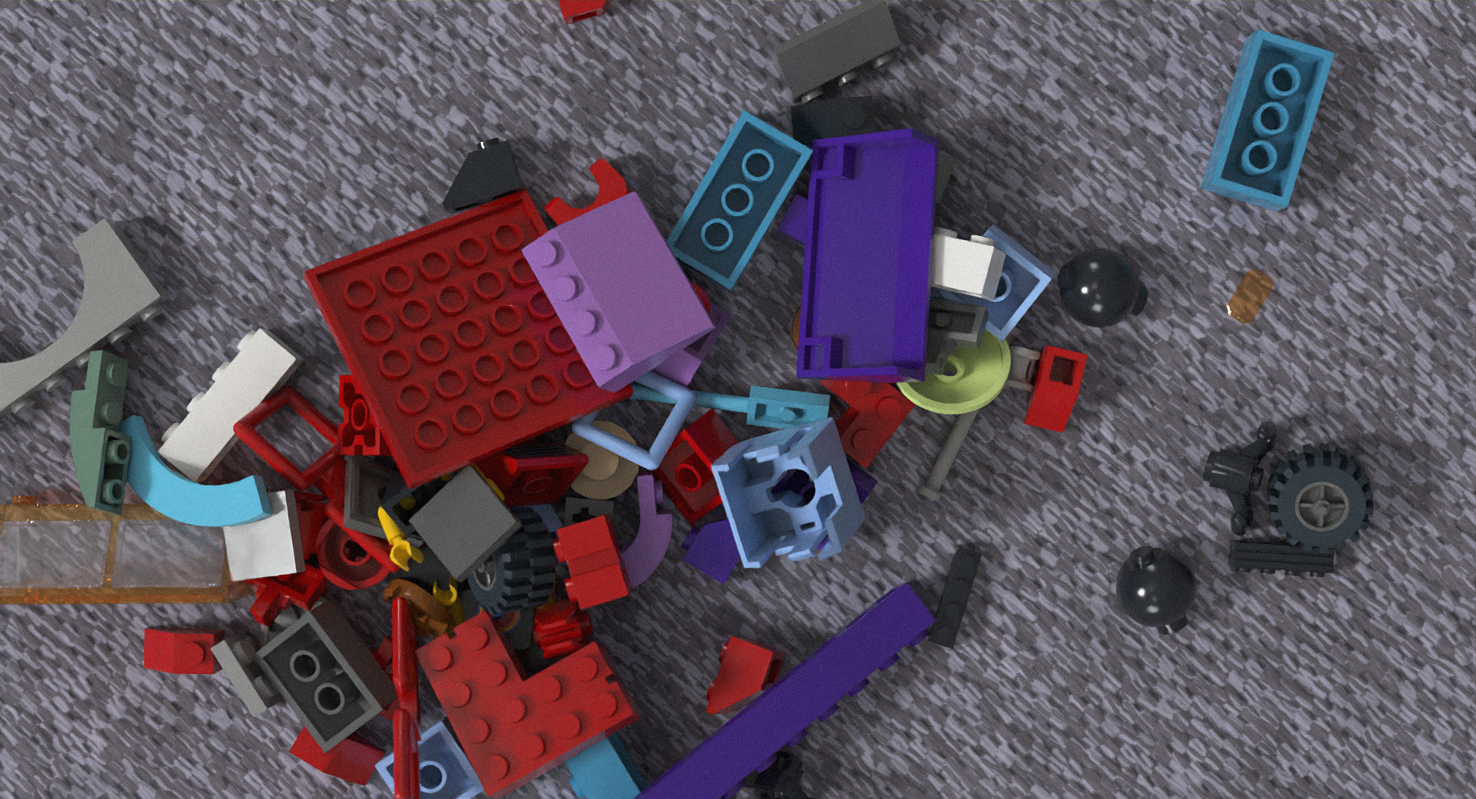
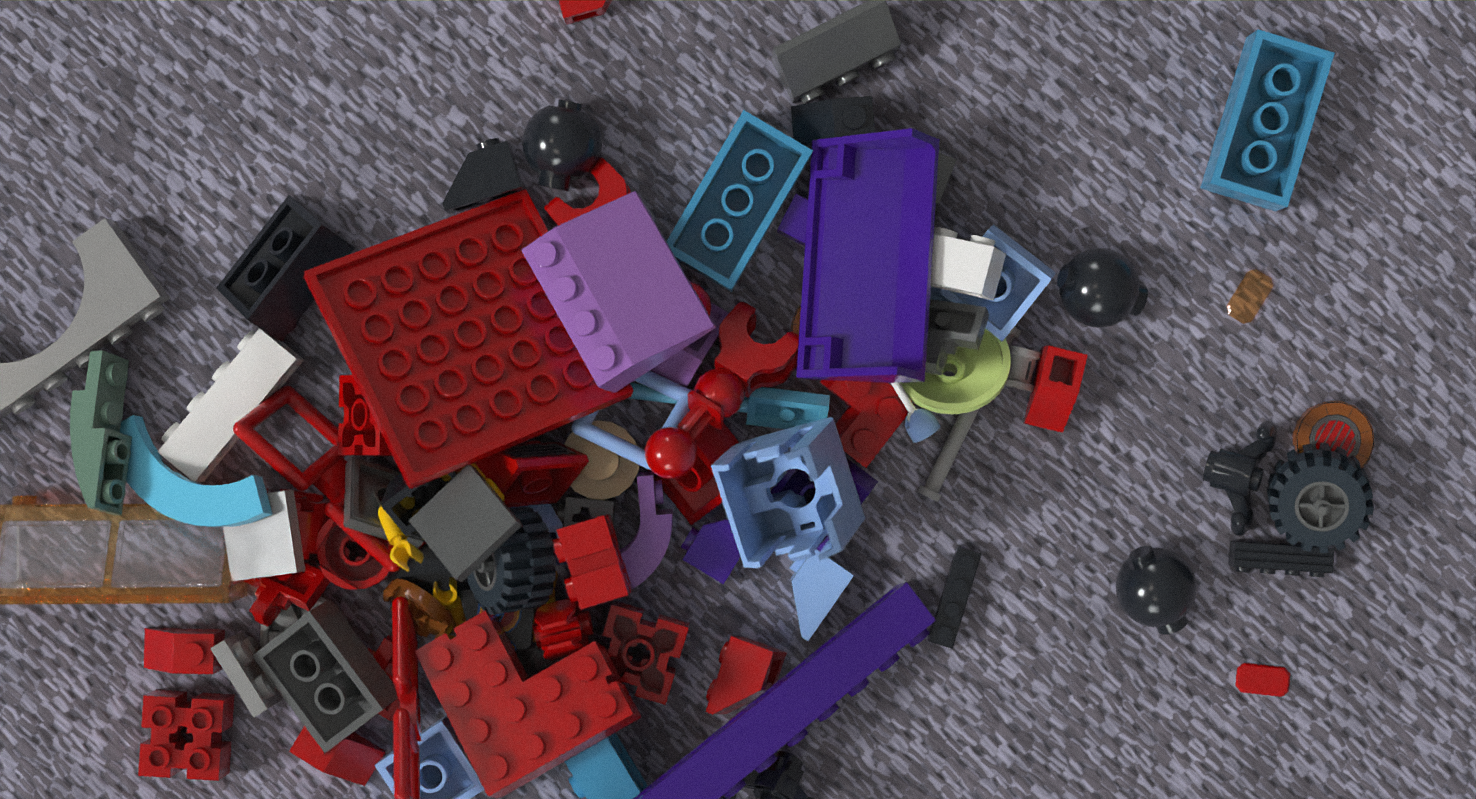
none -> red brick [138,689,235,781]
none -> black slope [216,195,355,342]
none -> black brick [522,99,602,192]
none -> red brick [602,600,690,705]
none -> red piece [645,301,799,479]
none -> light blue slope [789,549,854,641]
none -> light blue hinge [891,382,940,443]
none -> red piece [1235,663,1290,697]
none -> tile [1292,401,1375,468]

